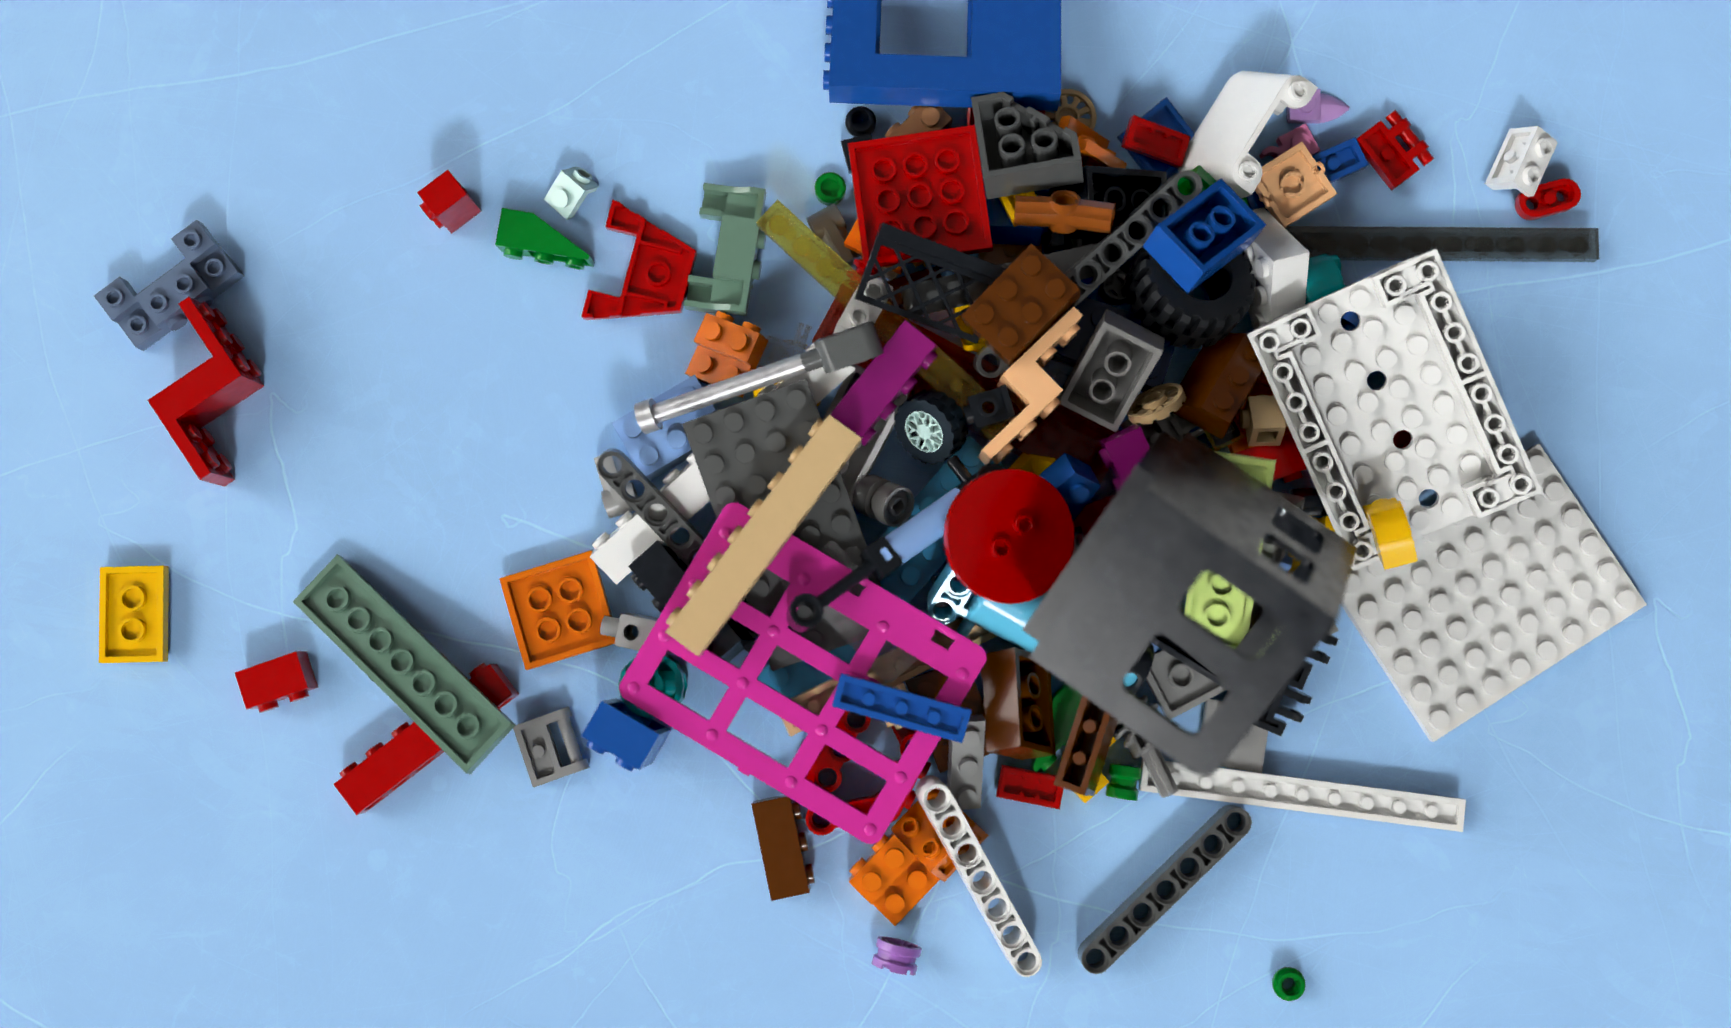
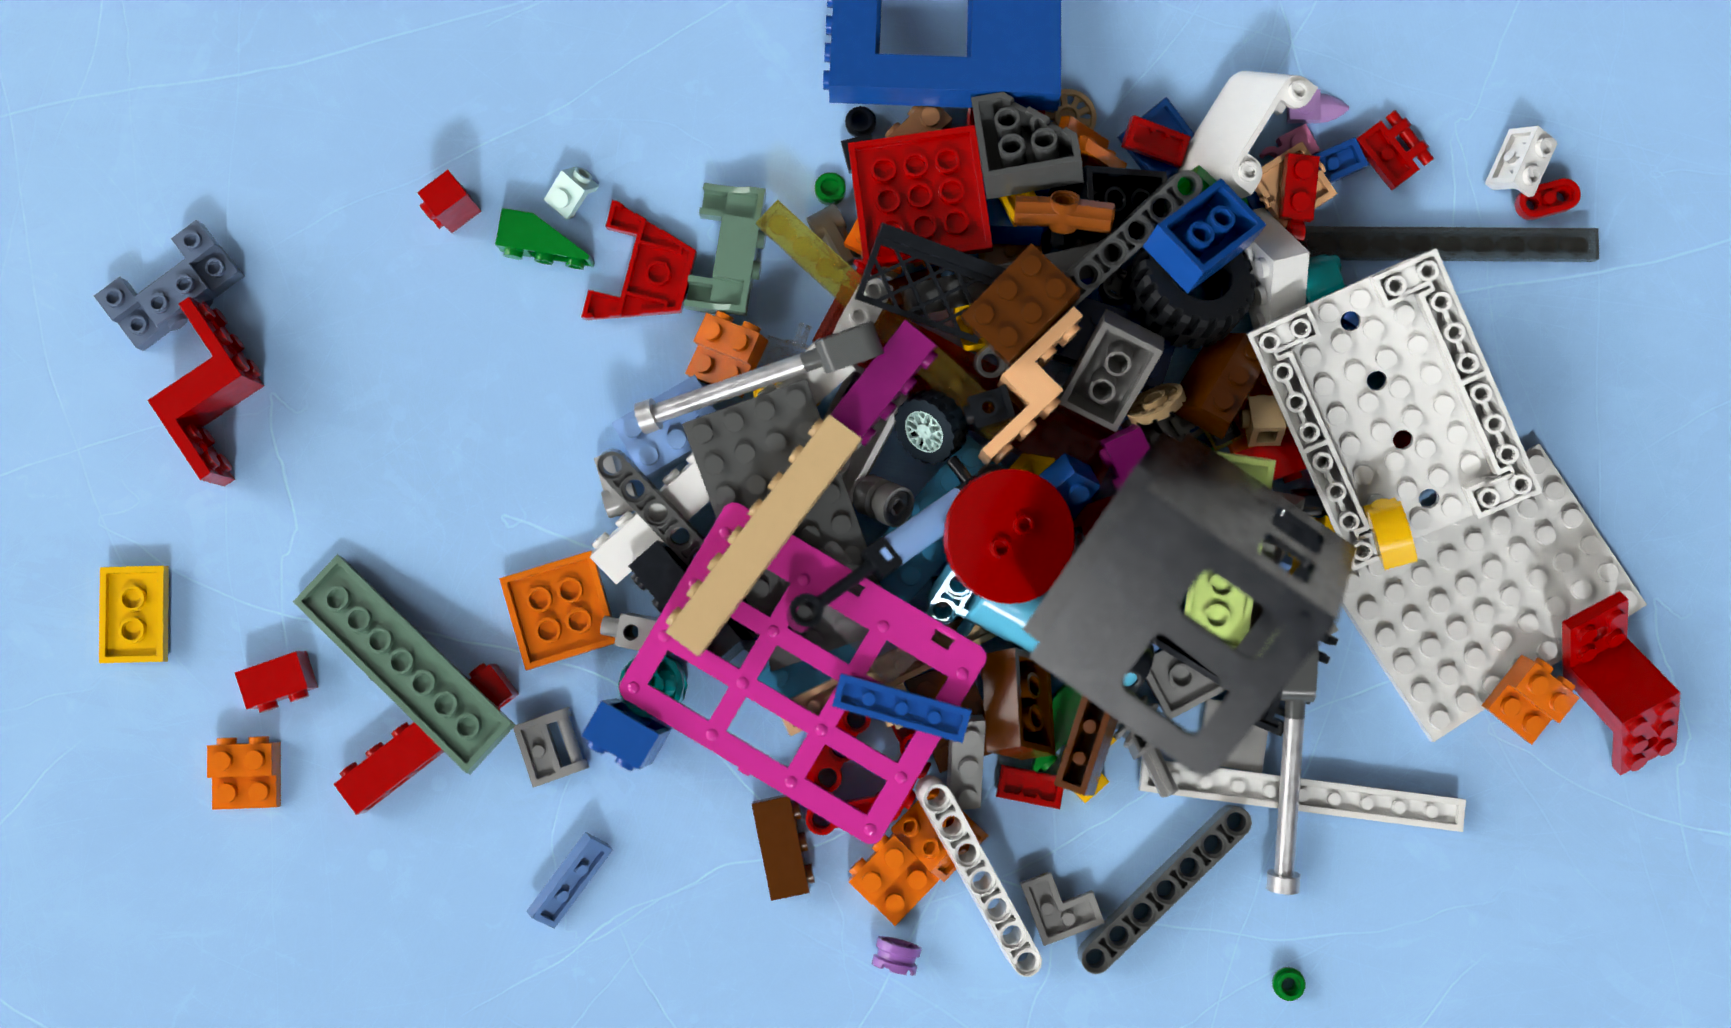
green wheel [1105,763,1142,801] -> none
none -> orange plate [207,736,281,810]
none -> medium blue plate [526,832,613,929]
none -> light grey plate [1020,871,1105,946]
none -> flat silver piece [1266,645,1319,895]
none -> red plate [1278,153,1320,241]
none -> orange plate [1481,655,1579,745]
none -> red bracket [1562,591,1681,776]

